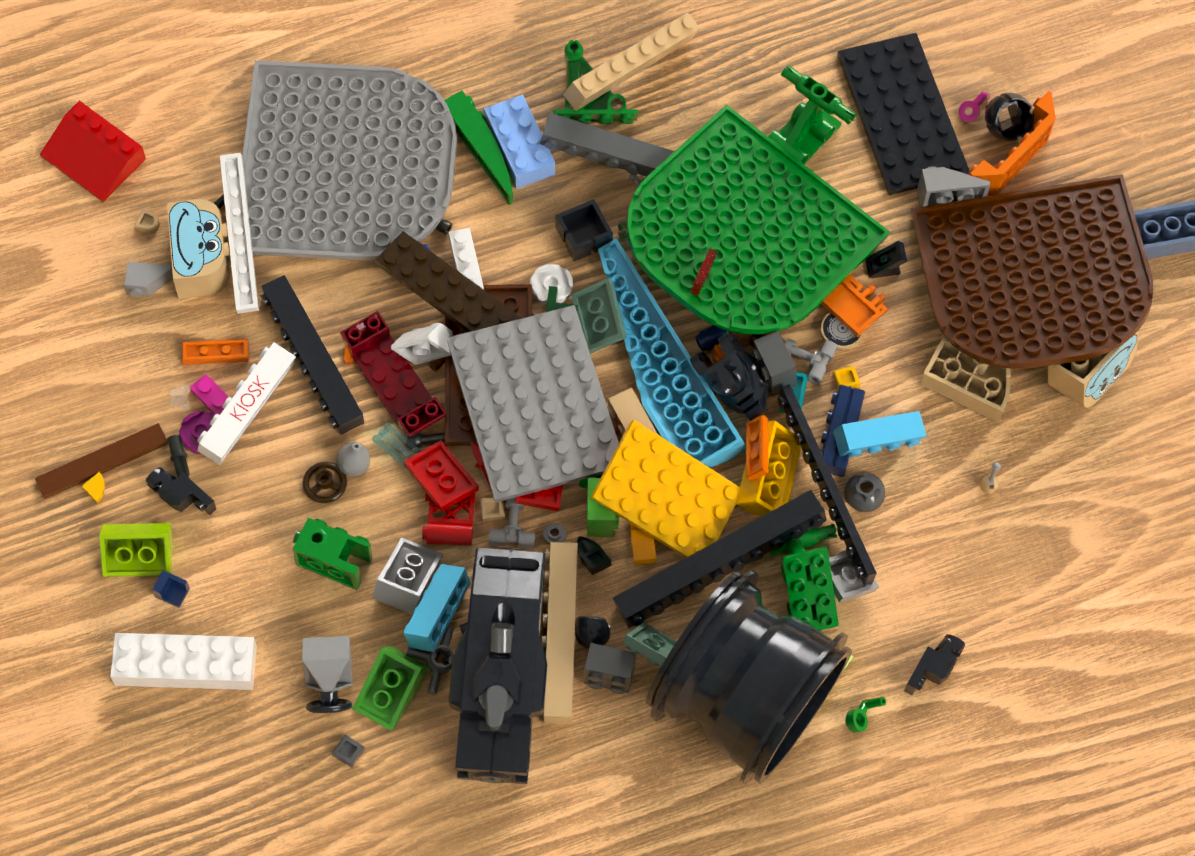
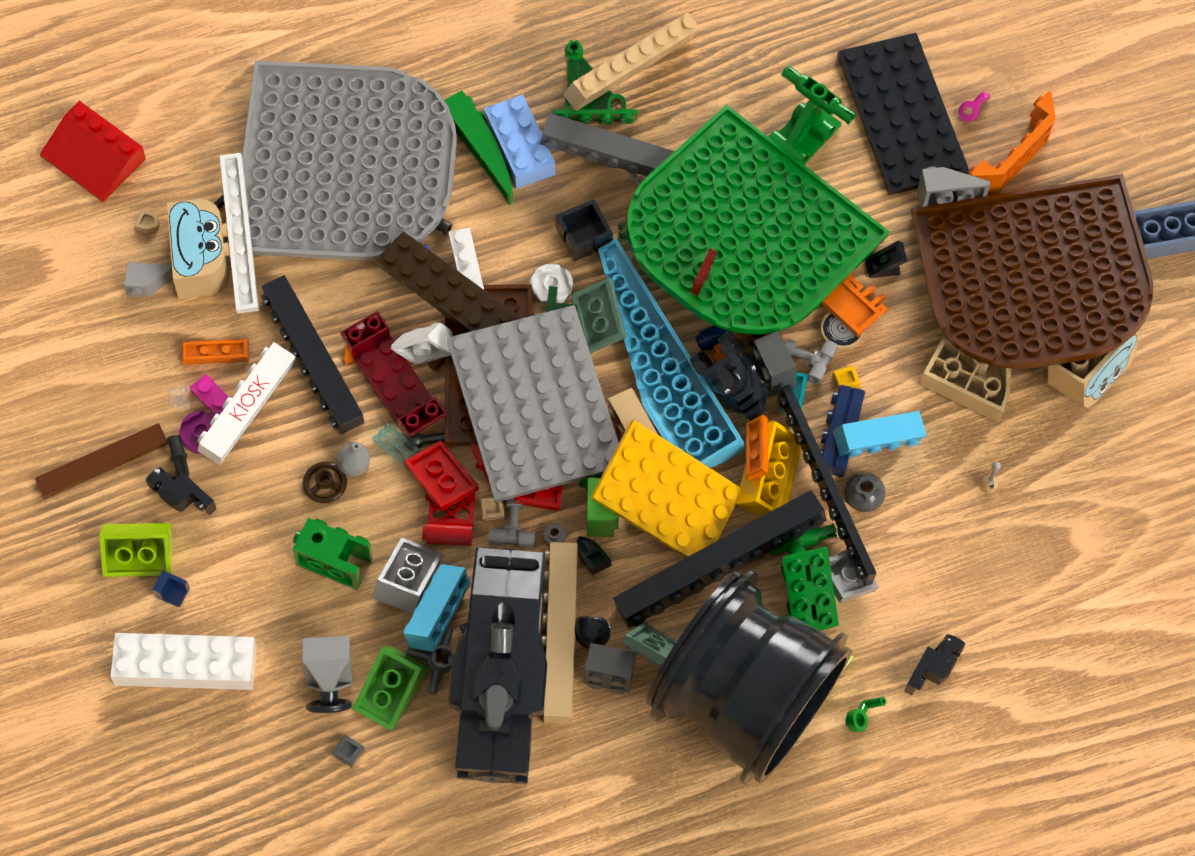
yellow tile [82,472,105,504] -> none
light orange slope [629,523,657,565] -> none
black piece [985,93,1034,141] -> none

